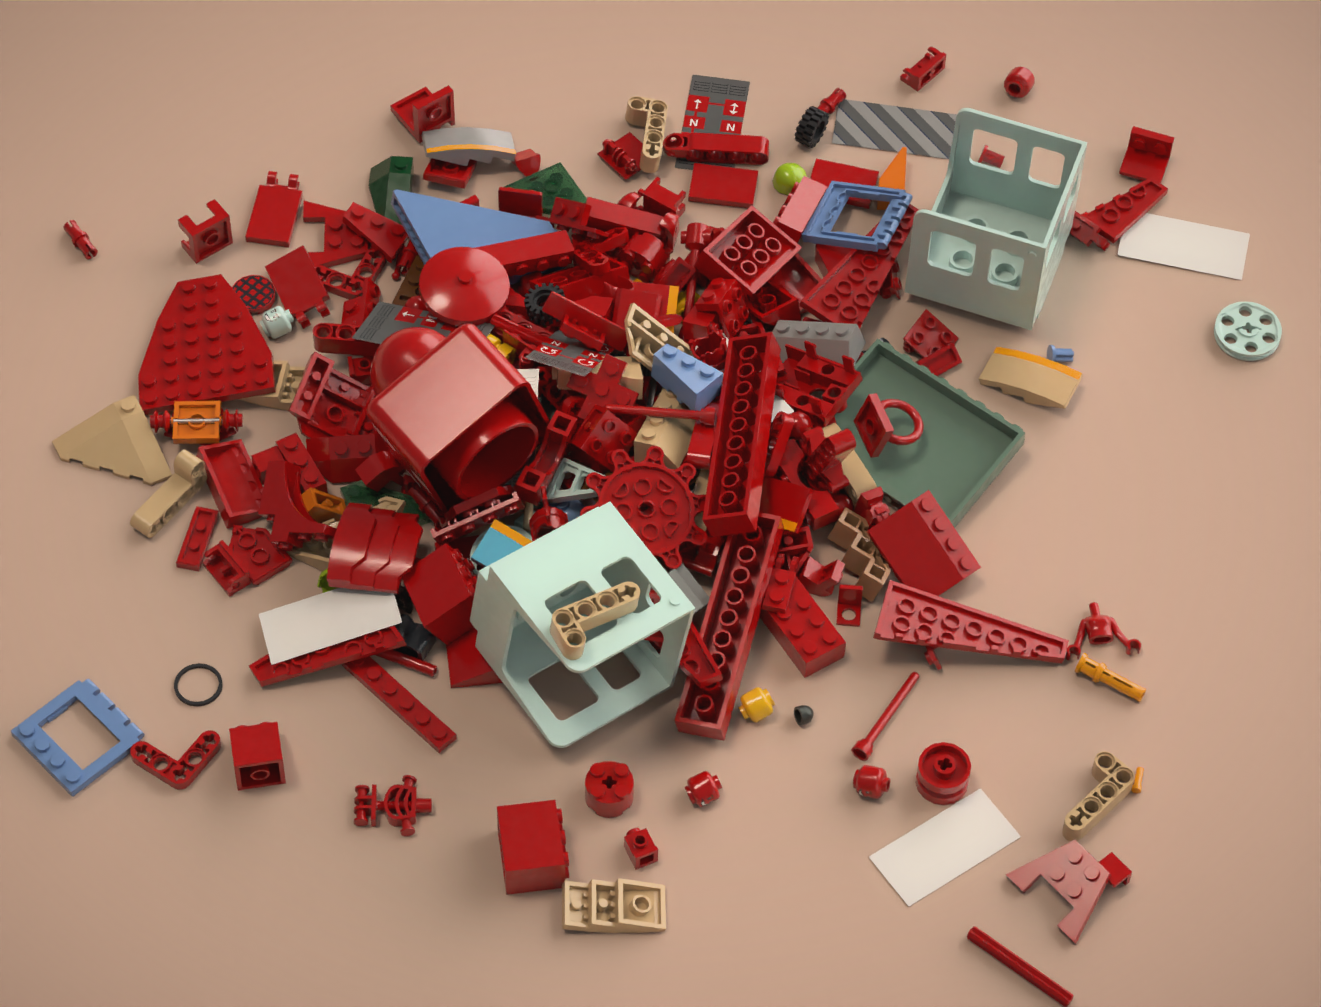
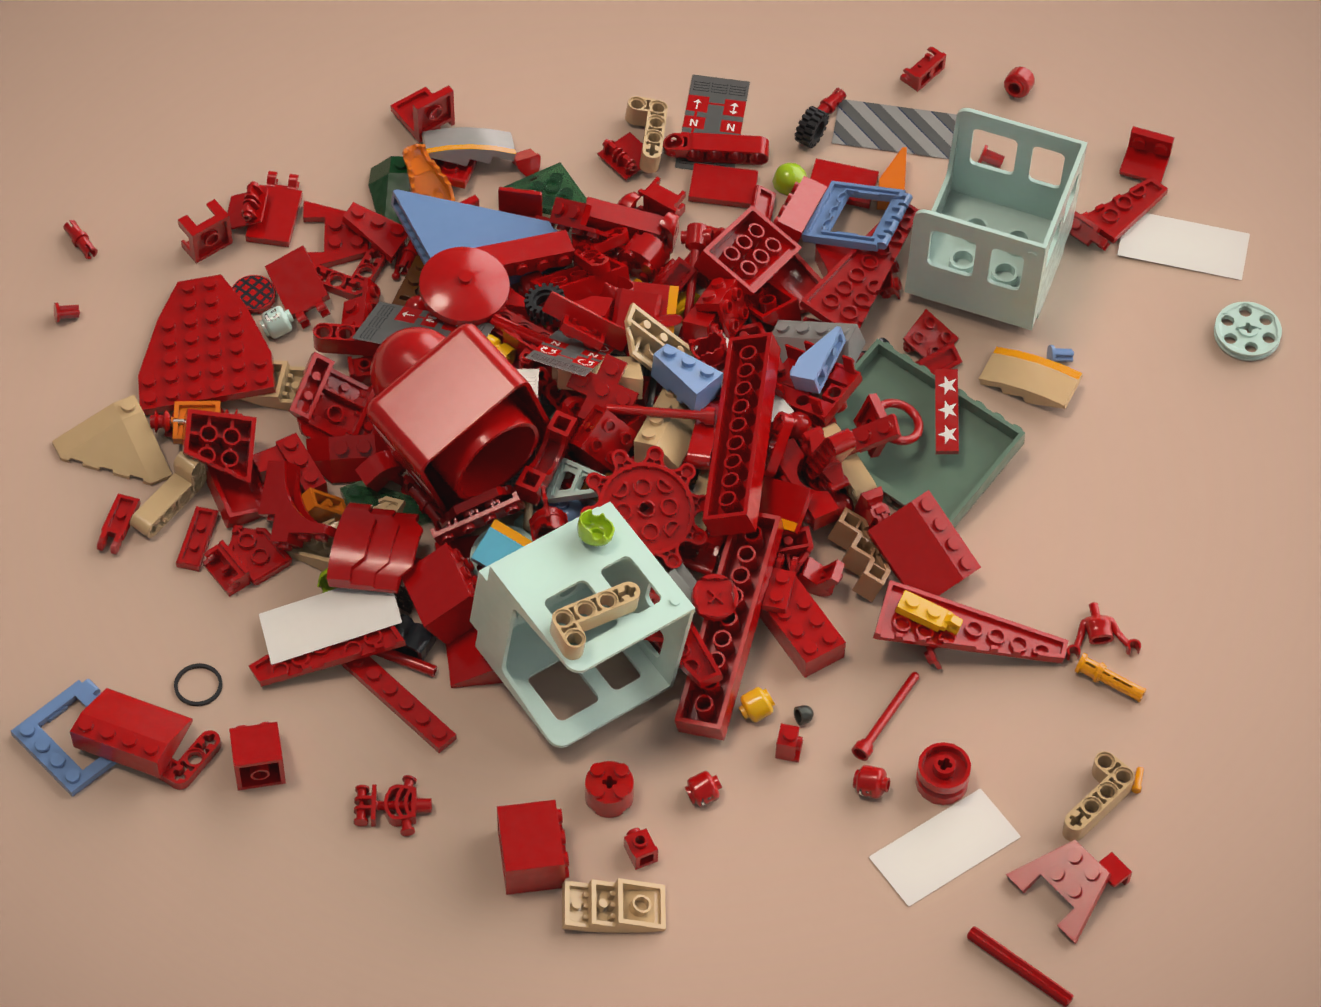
red bracket [836,584,863,627] -> none
none -> red piece [54,302,80,323]
none -> red slope [70,688,193,778]
none -> red hinge [97,493,141,555]
none -> red wedge [182,408,257,484]
none -> red hinge [227,181,269,230]
none -> orange animal [402,144,455,201]
none -> lime hair [577,509,615,546]
none -> red tile [691,574,739,621]
none -> tile [751,184,776,221]
none -> red brick [775,723,803,763]
none -> light blue slope [790,326,846,394]
none -> red hinge [848,413,901,456]
none -> yellow hinge [895,590,963,635]
none -> red tile [935,369,959,455]

